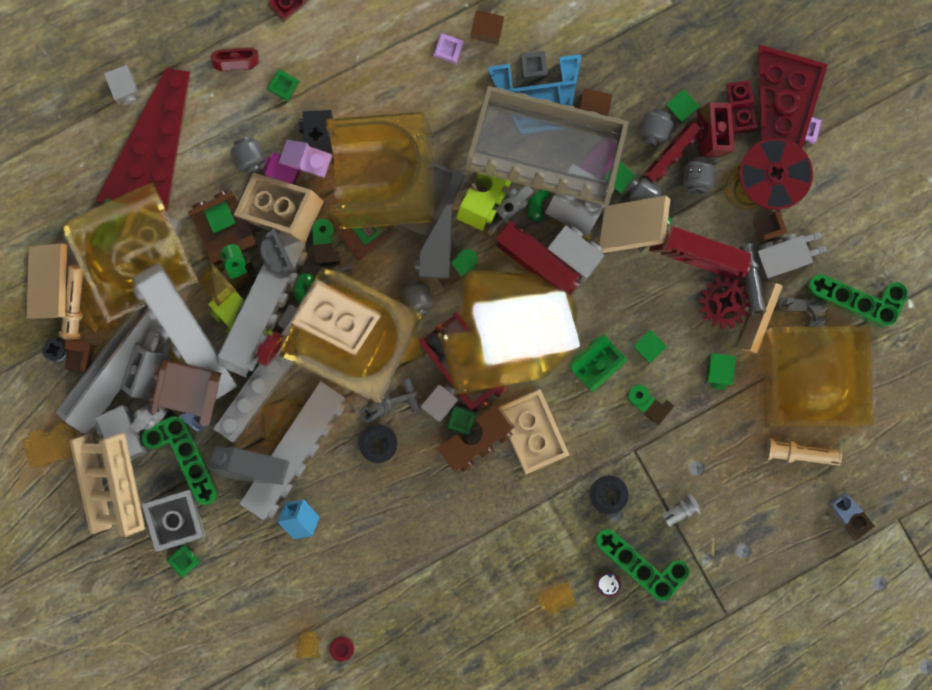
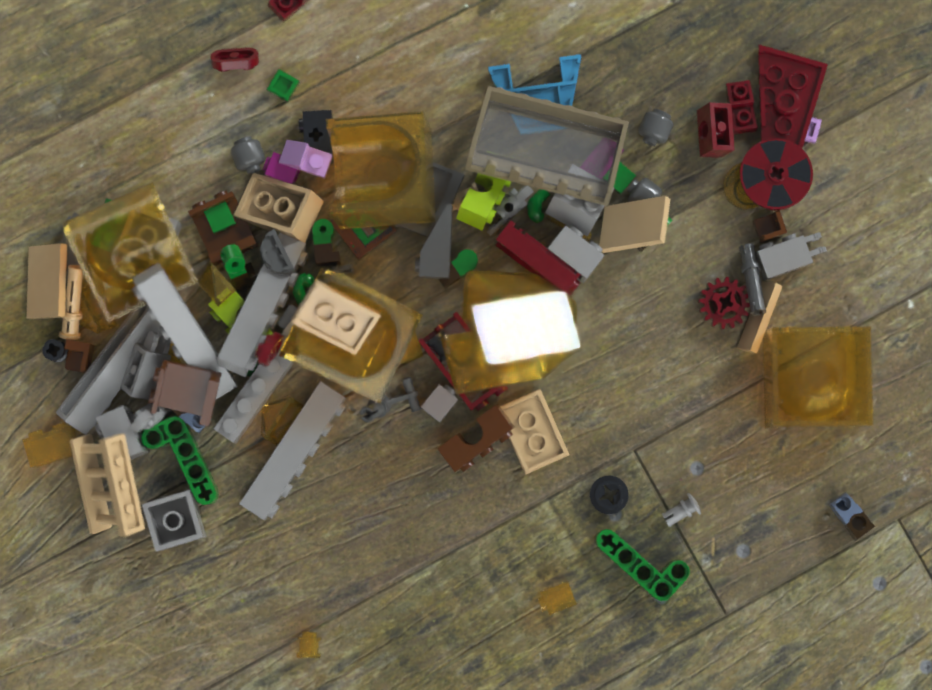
dark red wing [95,68,191,214] -> none
light grey brick [104,65,140,105] -> none
green tile [166,544,201,578] -> none
dark grey slope [208,446,289,485] -> none
dark azure panel [277,499,319,539] -> none
dark red tile [329,636,355,662] -> none
black gear [359,424,398,463] -> none
dark grey head [399,281,433,318] -> none
lavender tile [433,33,464,65] -> none
green tile [447,406,477,436] -> none
reddish brown panel [471,11,504,45] -> none
dark grey tile [521,51,548,79] -> none
green bracket [569,334,628,393] -> none
reddish brown panel [579,89,612,116] -> none
tile [596,572,621,597] -> none
leg [628,385,674,426] -> none
green tile [633,329,667,364] -> none
dark red plate [641,122,701,182] -> none
dark red door [649,226,752,278] -> none
green tile [666,89,700,123] -> none
dark grey head [682,157,715,194] -> none
green brick [705,353,736,390] -> none
tan pin [766,438,842,466] -> none
dark grey pin [775,297,835,349] -> none
green beam [806,274,908,328] -> none

